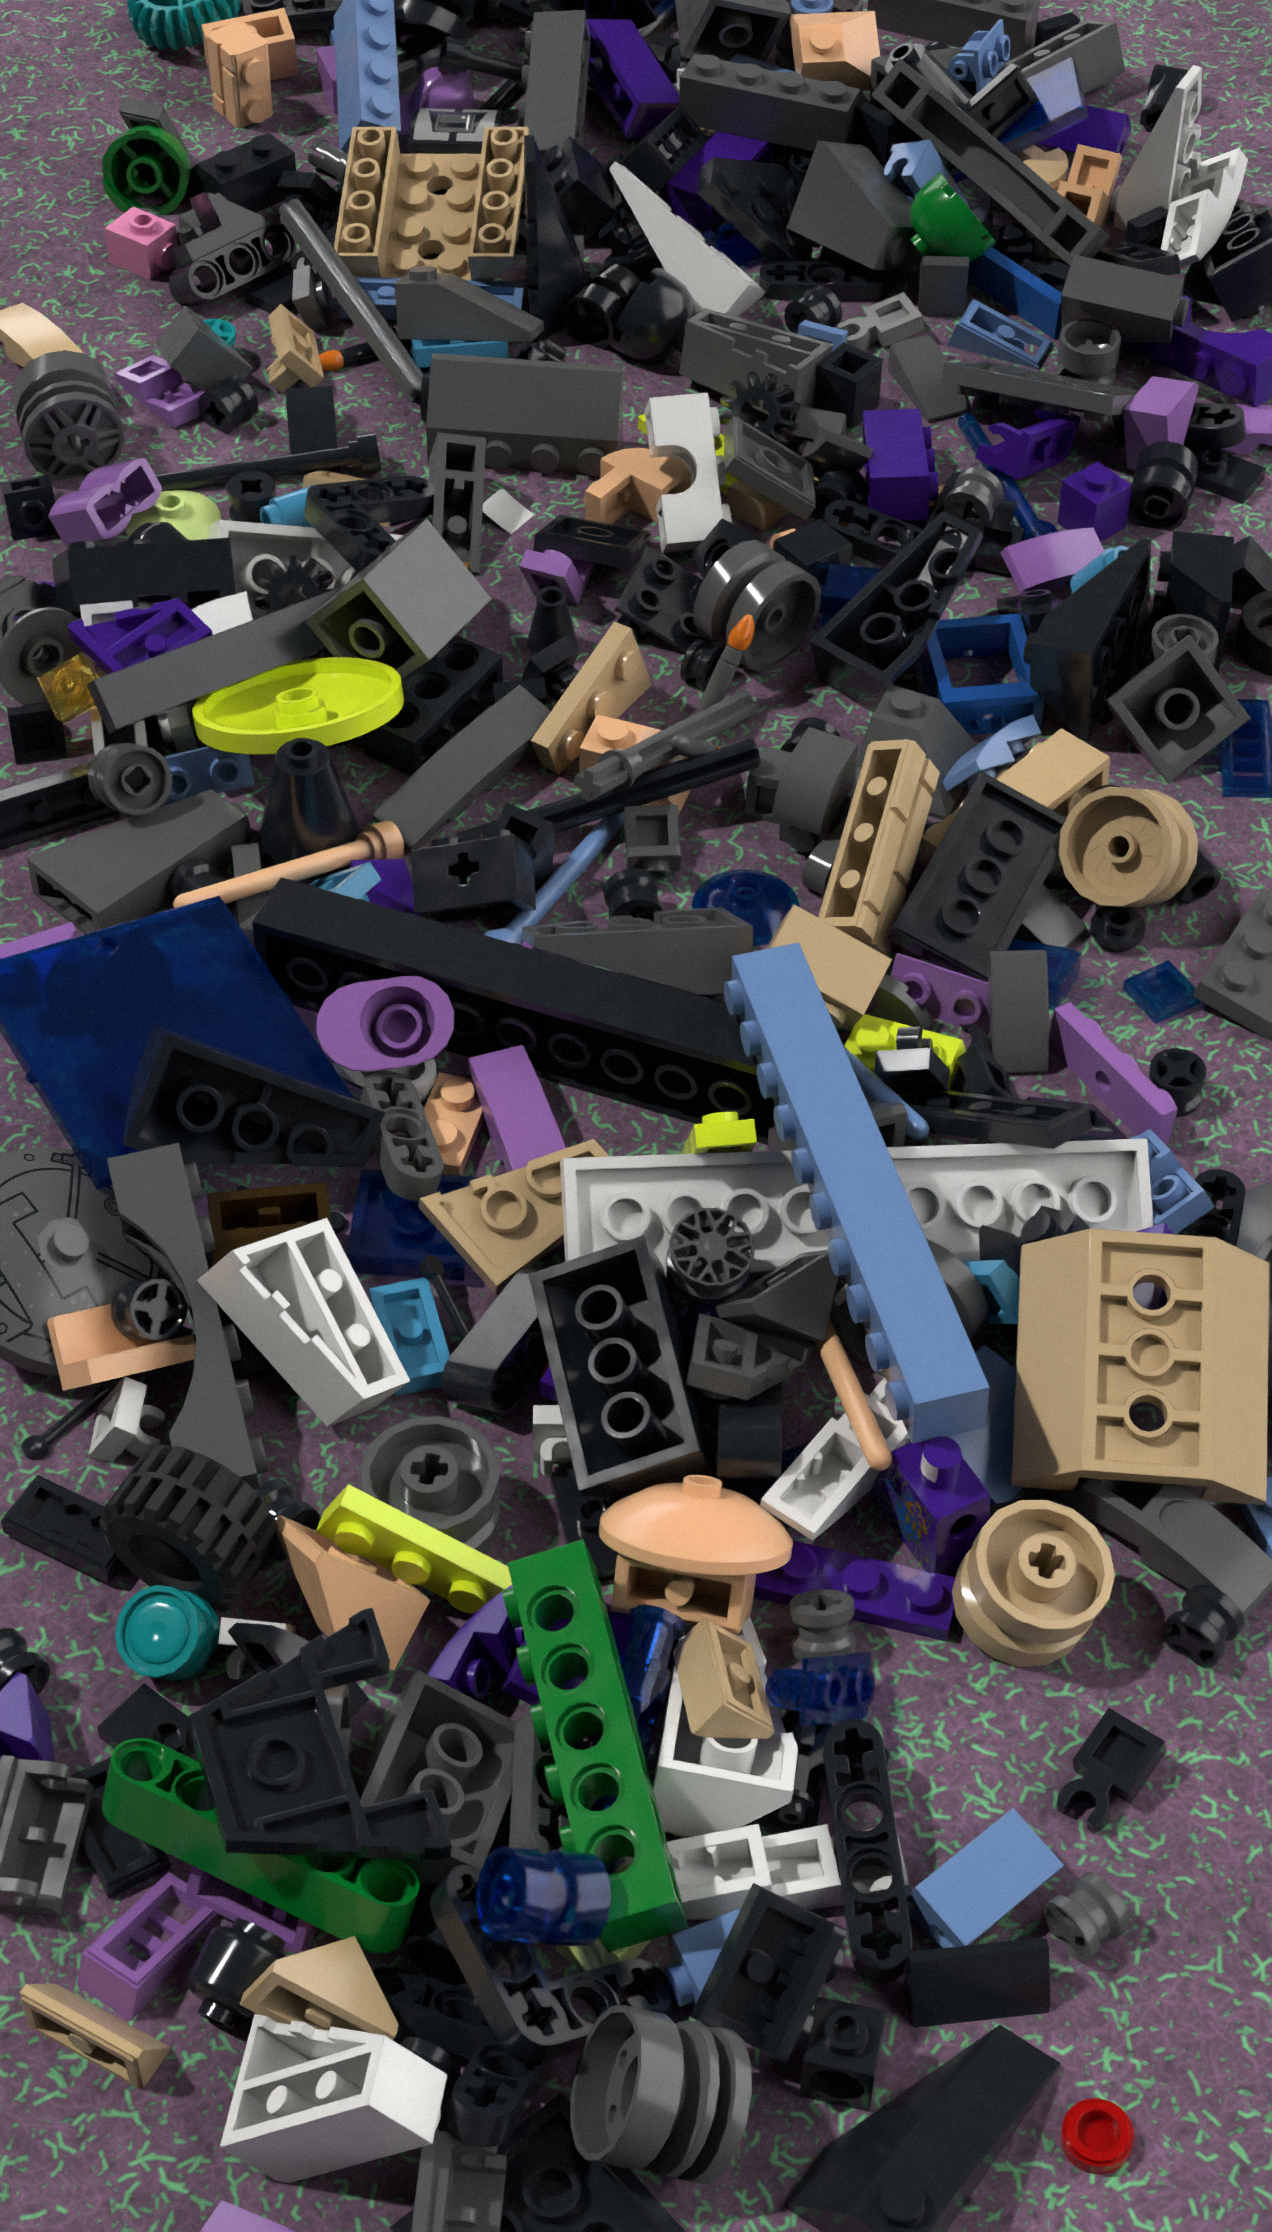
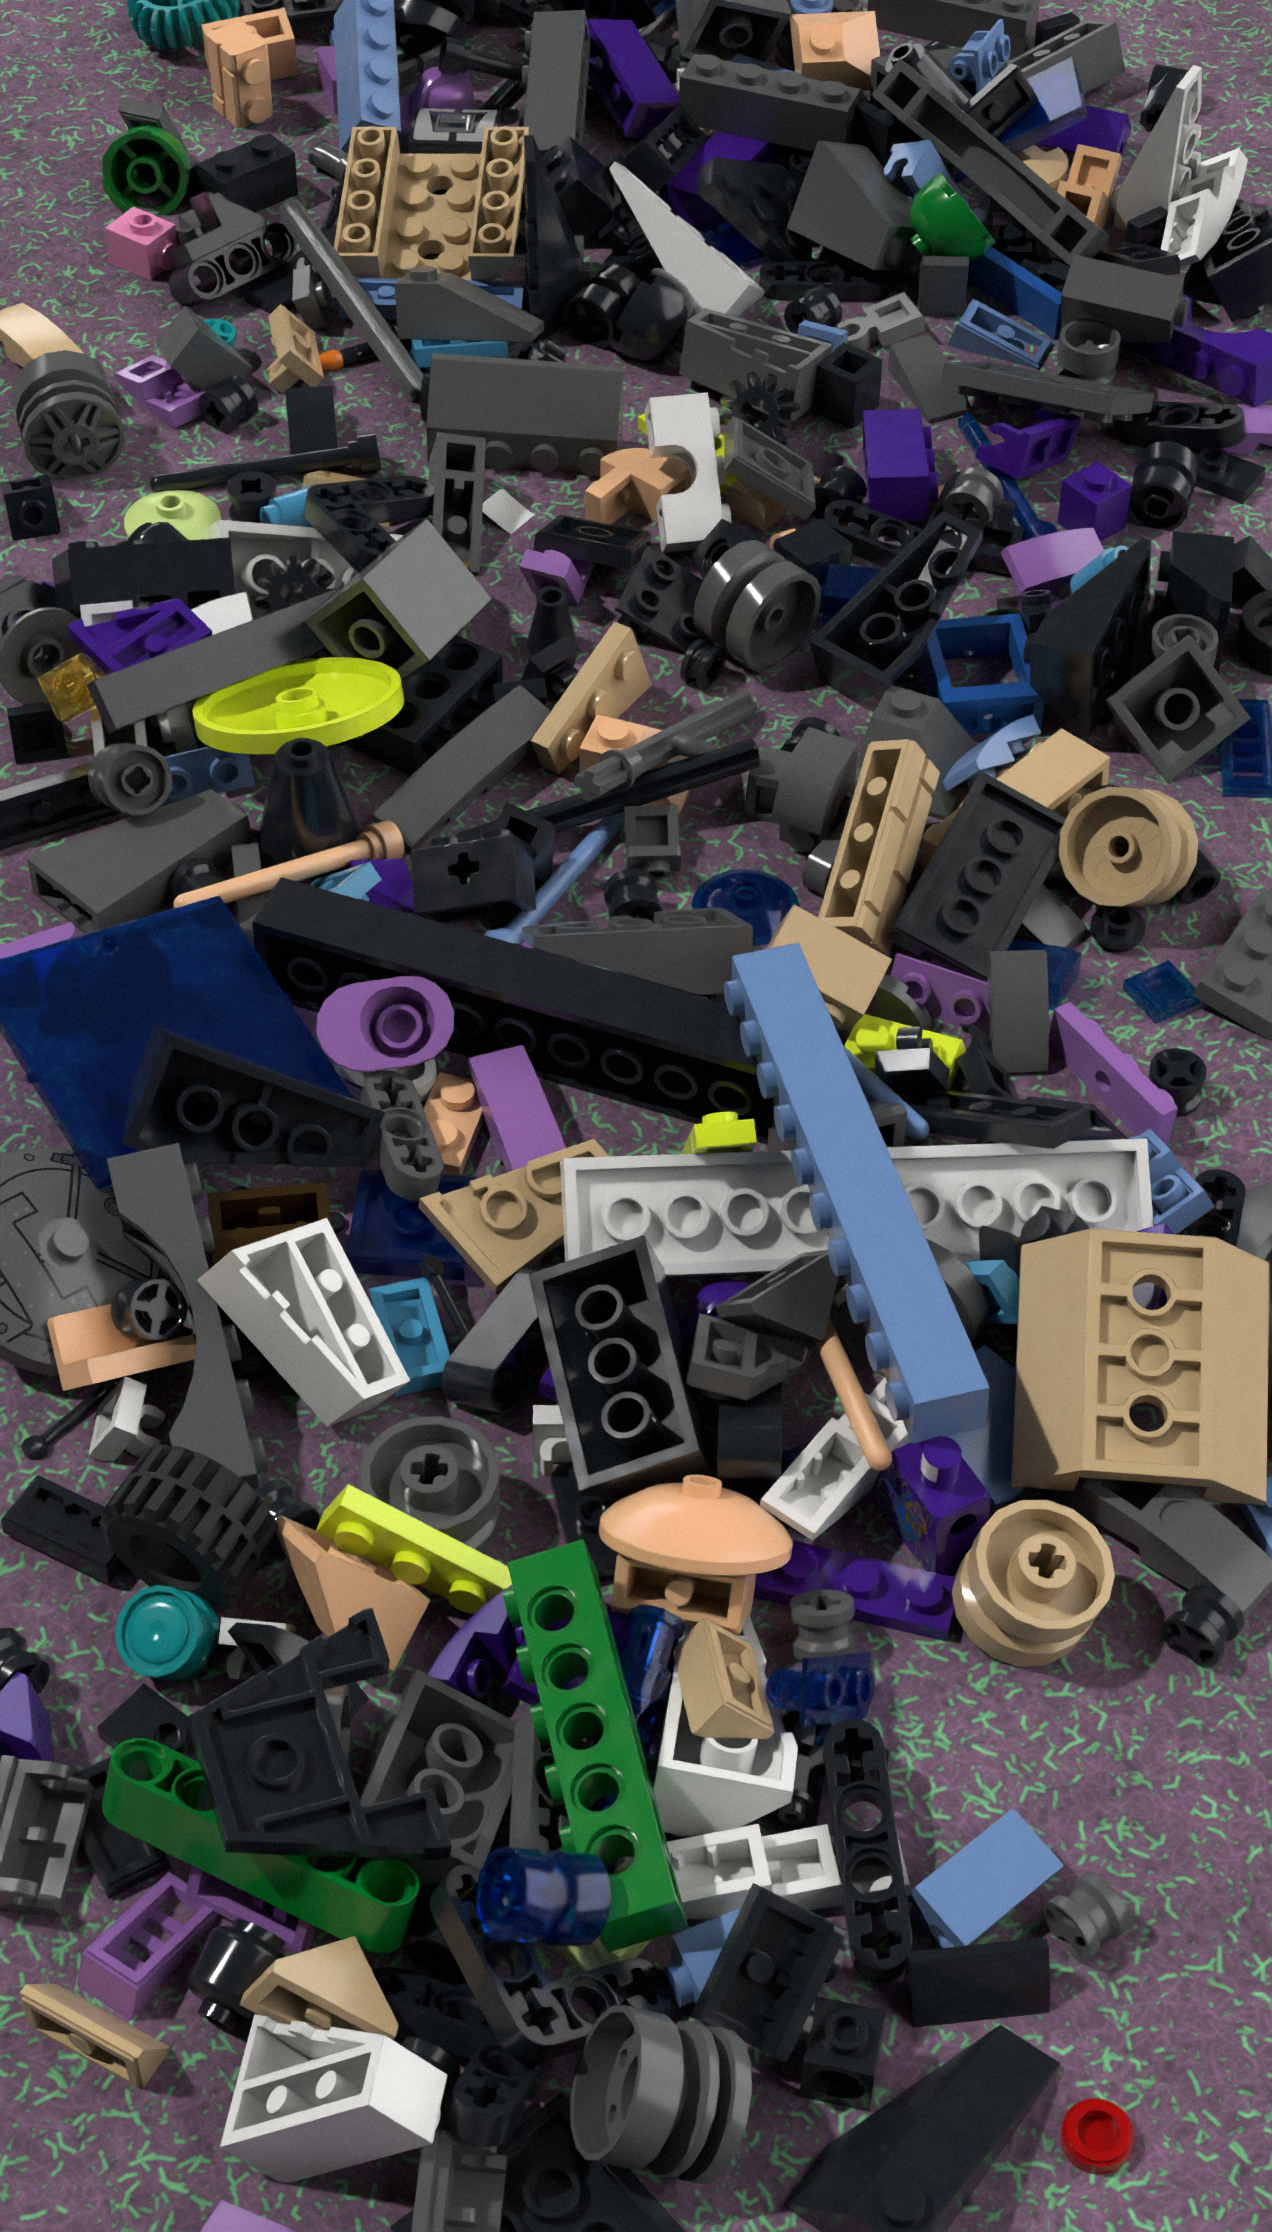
medium lavender brick [48,458,162,546] -> none
black tile [277,171,342,223] -> none
dark grey wheel [665,1208,755,1305] -> none
dark grey piece [695,614,755,714] -> none
dark grey slope [792,406,847,442] -> none
dark grey slope [797,426,873,471] -> none
black plate [1057,1708,1166,1834] -> none
medium lavender slope [1123,376,1199,471] -> none

